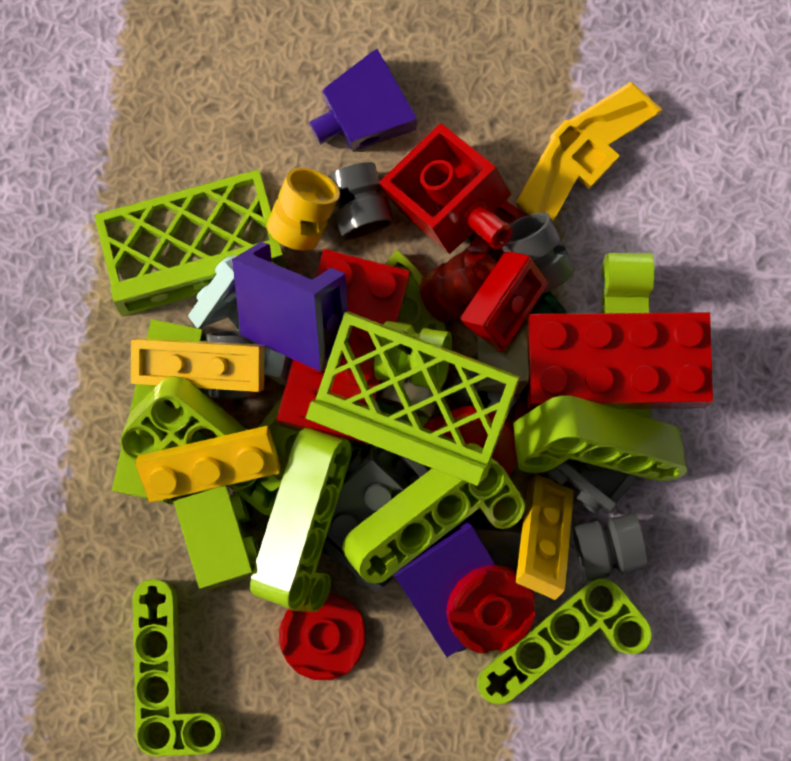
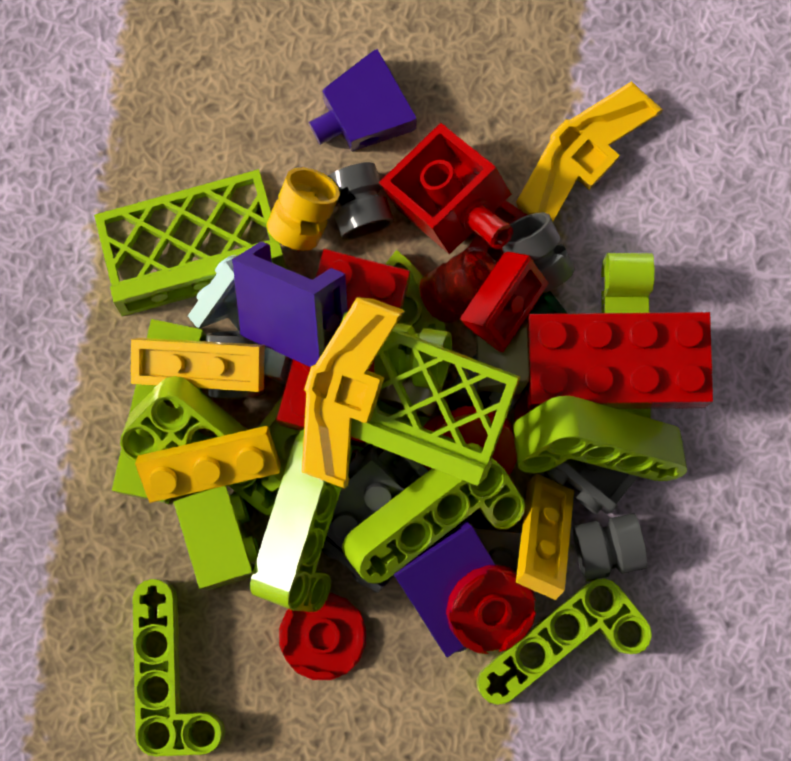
none -> yellow plate [302,297,405,489]

